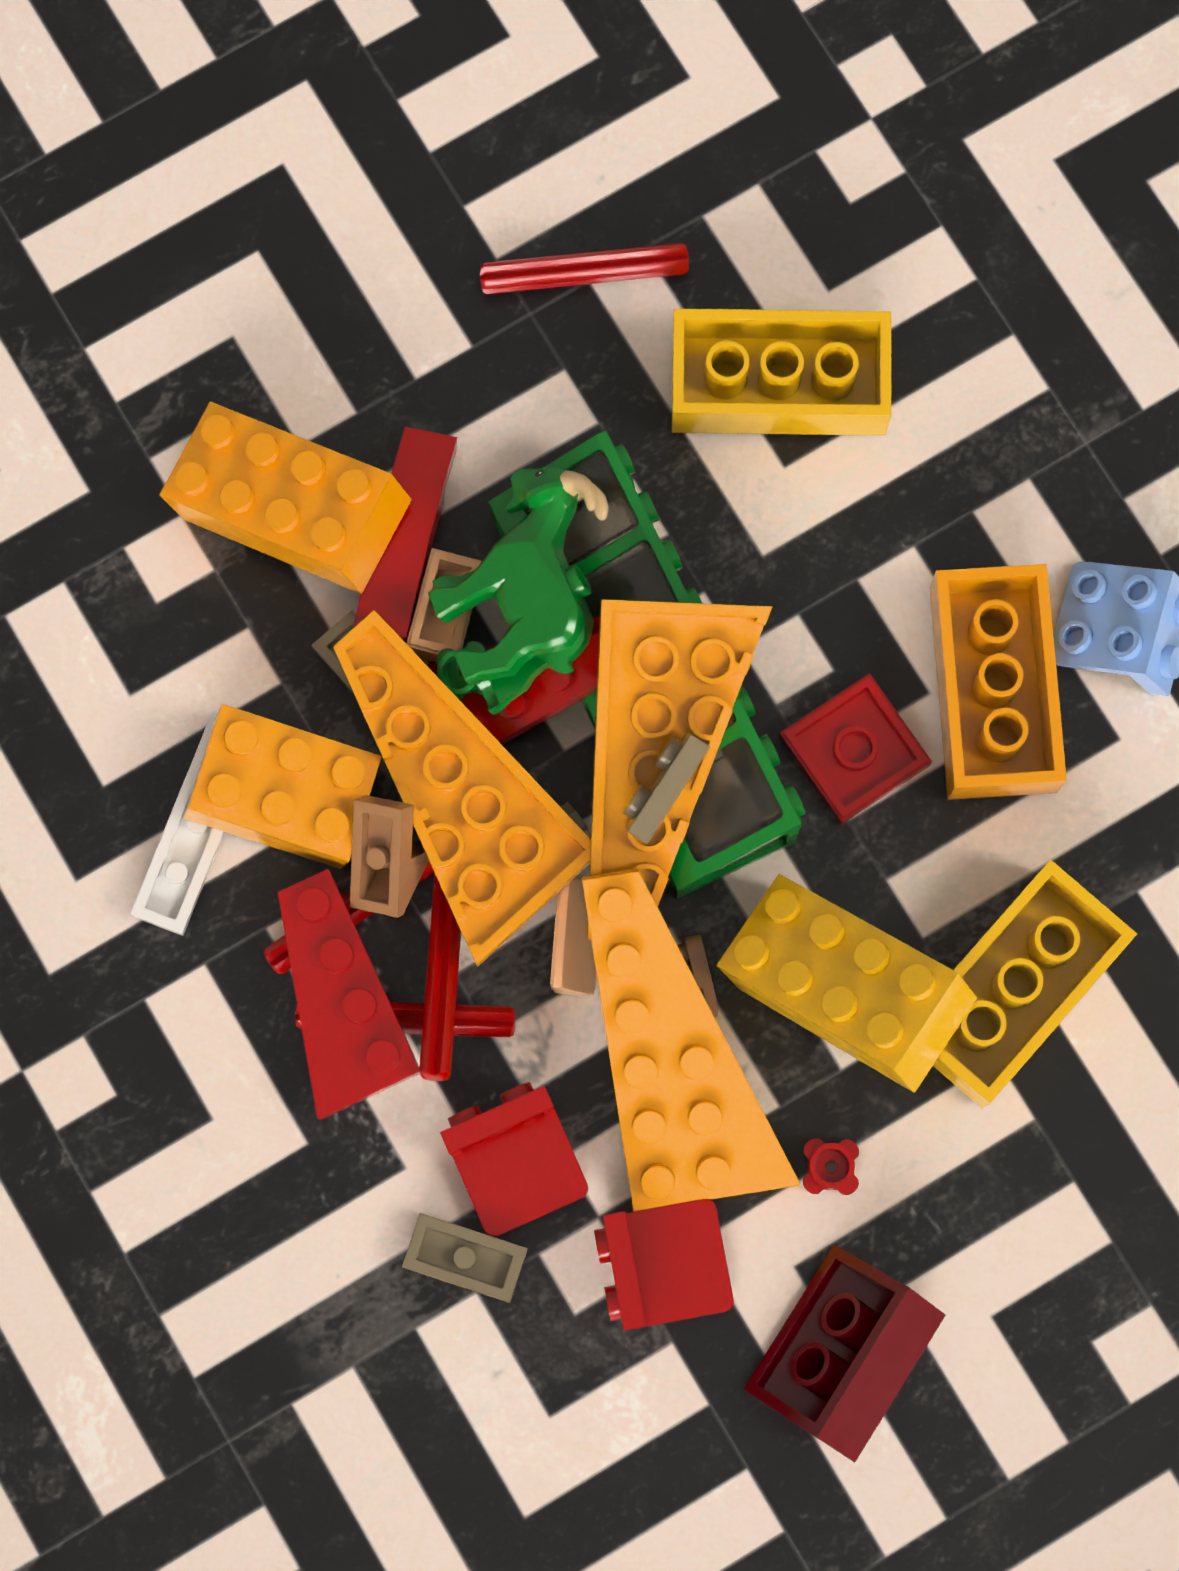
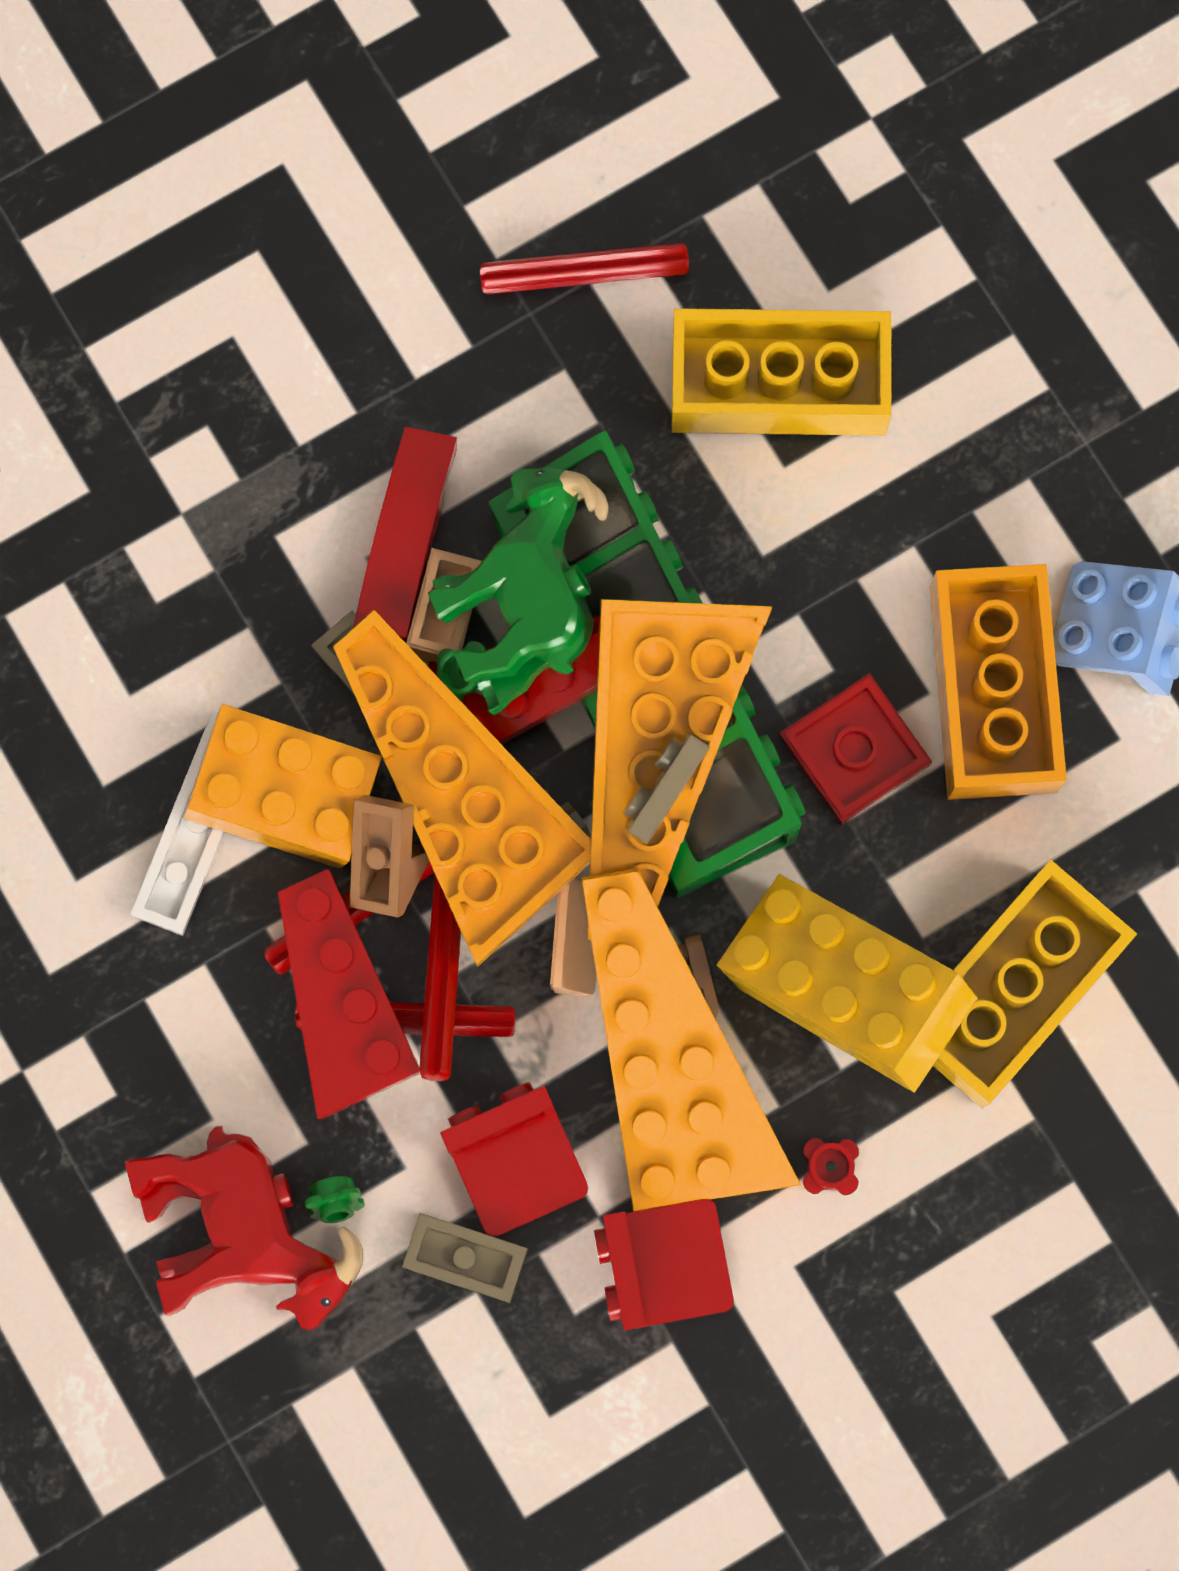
light orange brick [159,401,412,594] -> none
dark red slope [743,1245,946,1463] -> none
none -> red animal [125,1126,363,1331]
none -> green plate [305,1176,365,1223]

